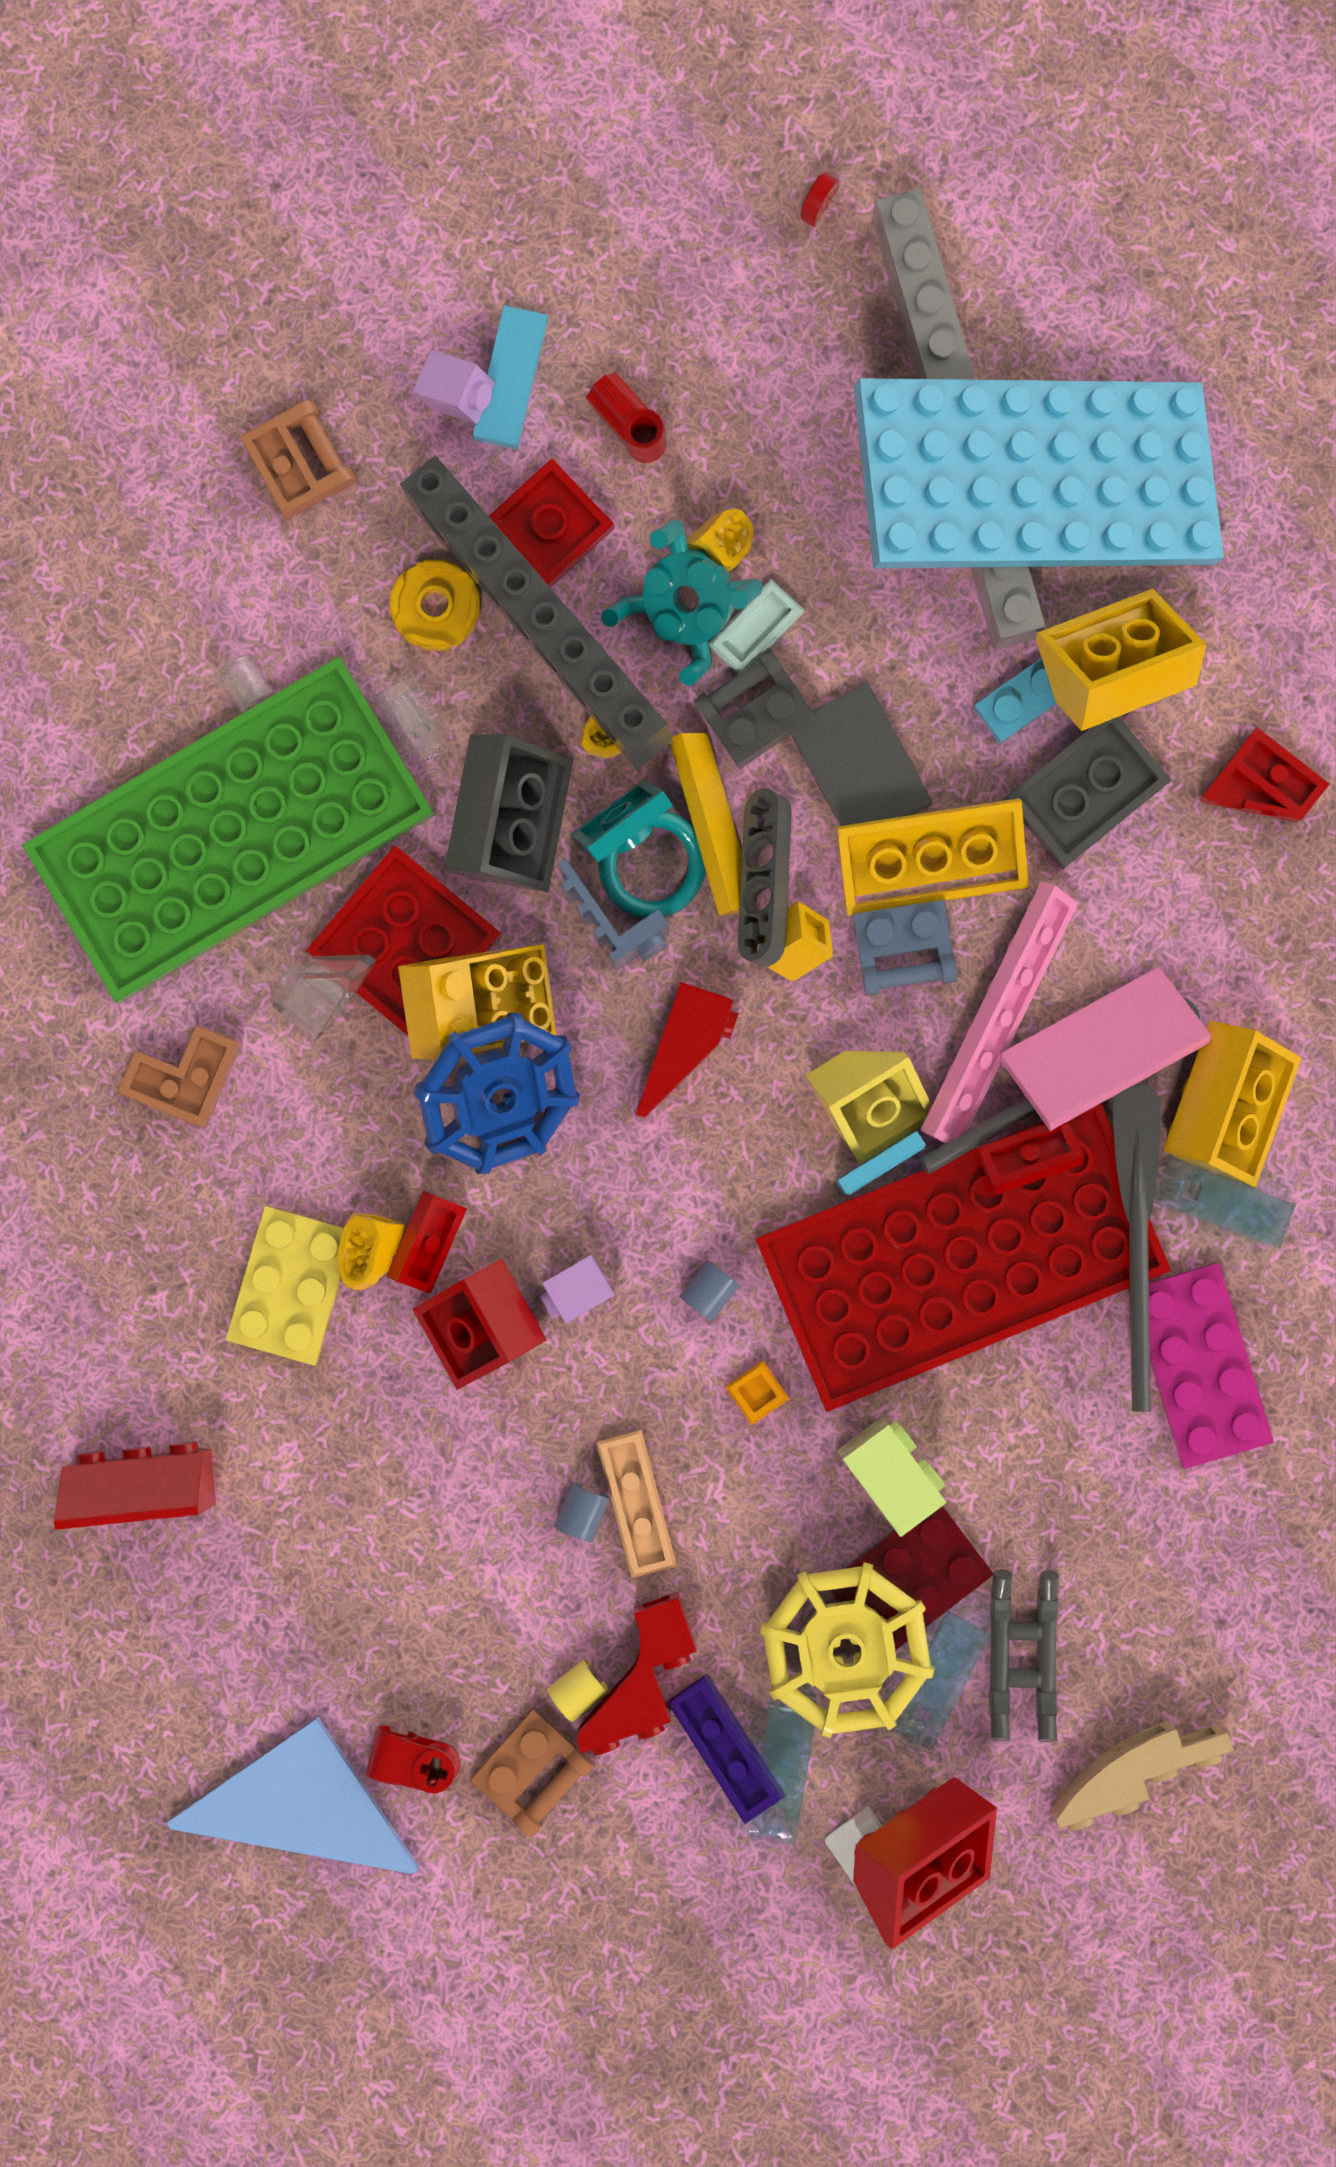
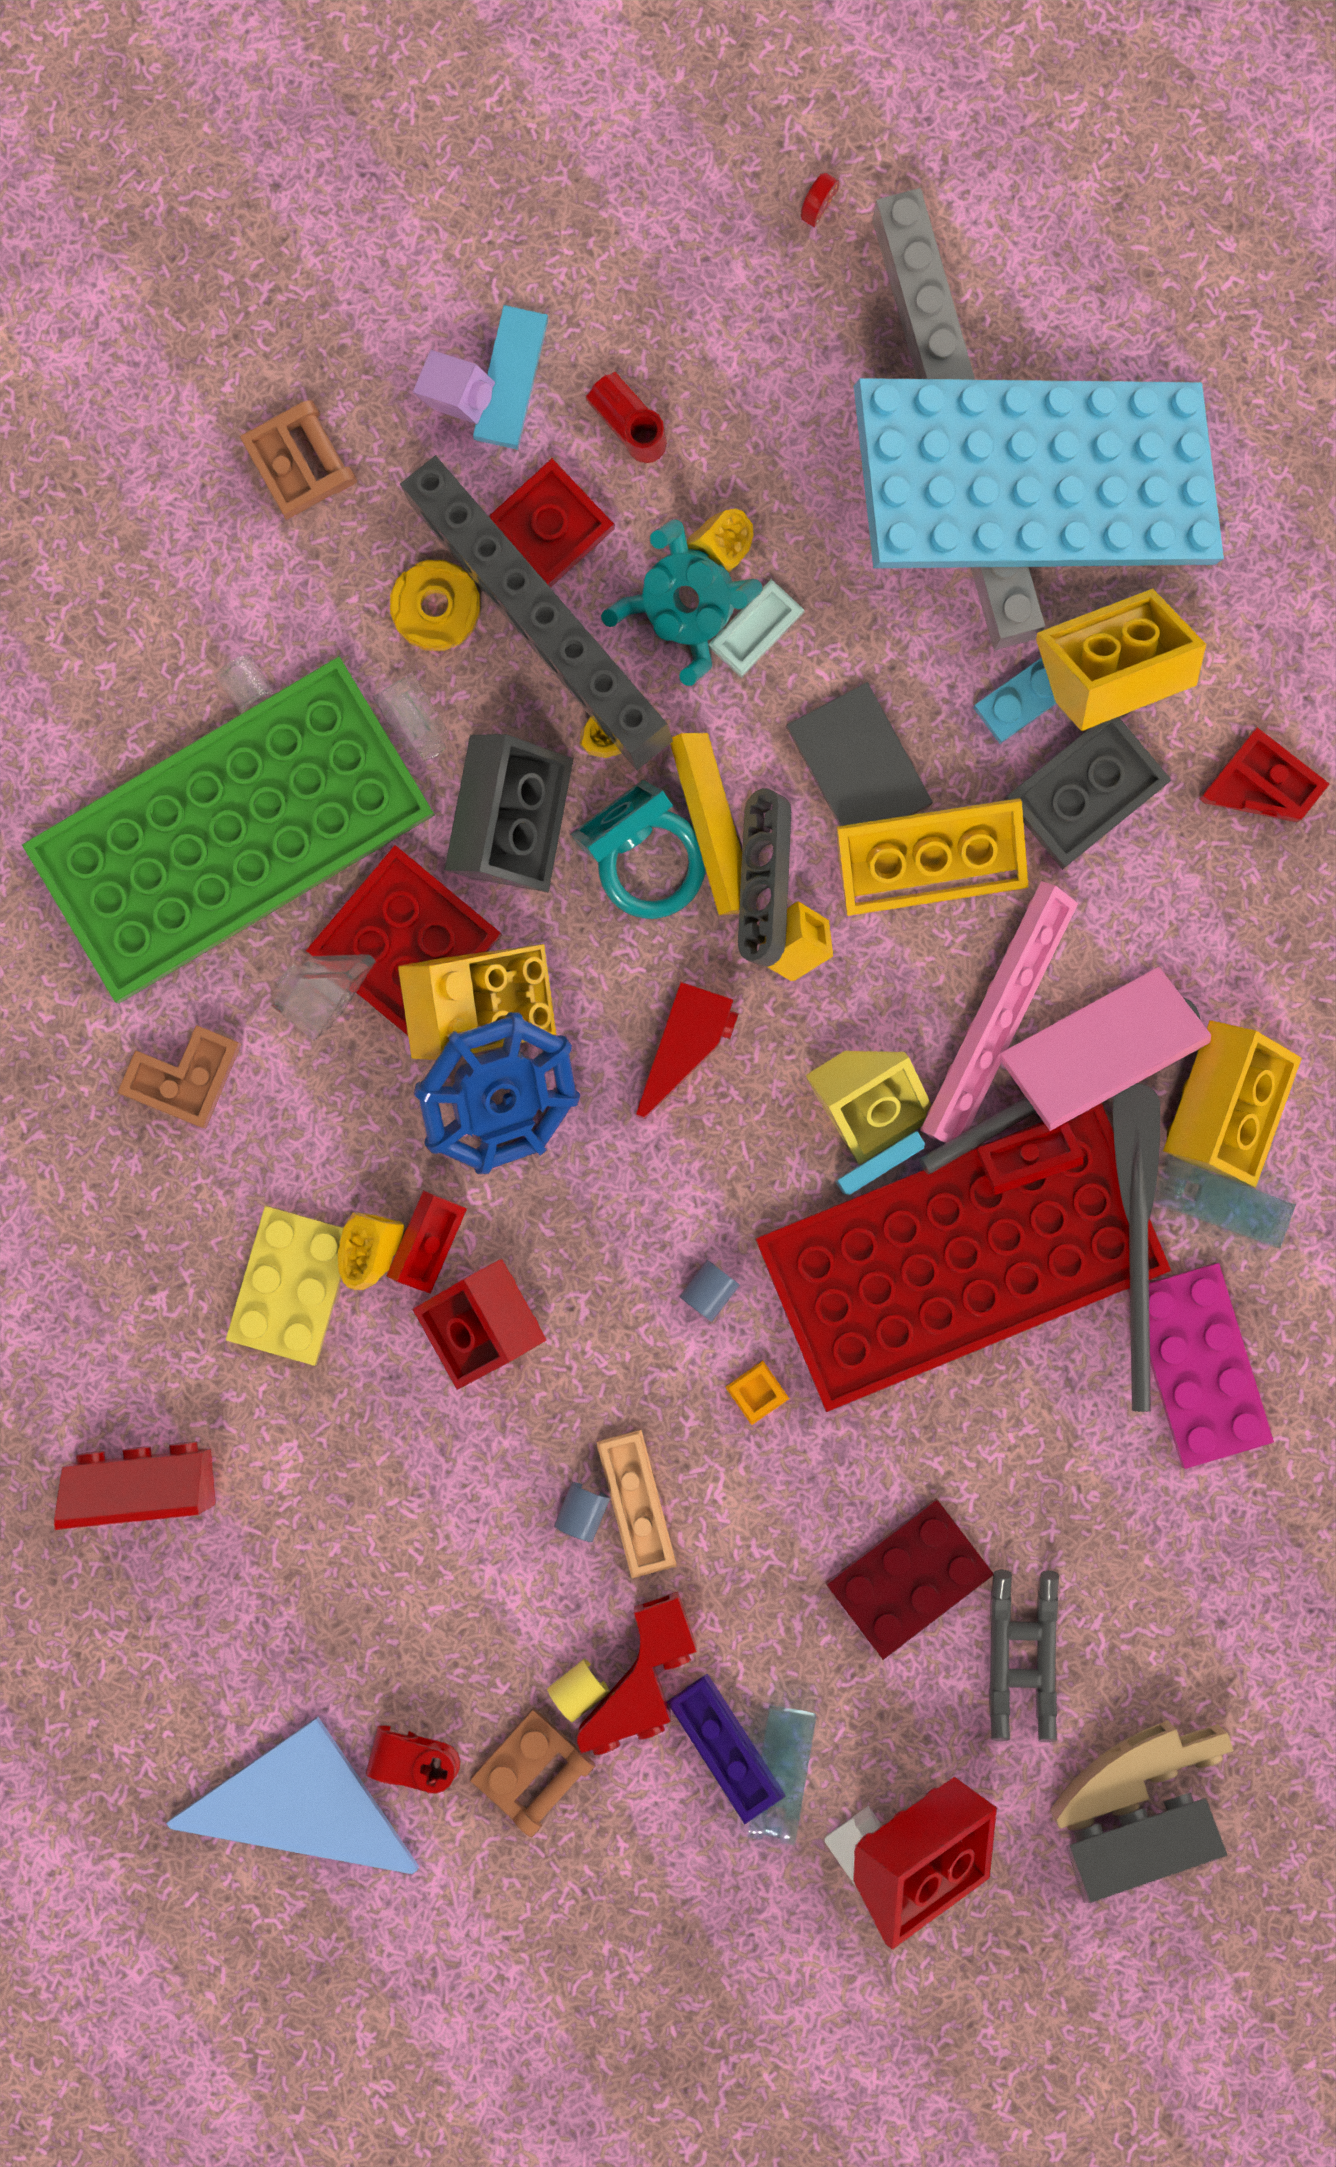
lavender brick [540,1254,615,1324] -> none
sand blue plate [558,858,669,971] -> none
dark grey plate [693,648,816,769] -> none
light yellow plate [759,1562,935,1738] -> none
yellowish green brick [837,1417,947,1537] -> none
sand blue plate [852,900,957,996] -> none
clear light blue plate [890,1611,991,1750] -> none
none -> dark grey slope [1066,1792,1228,1903]

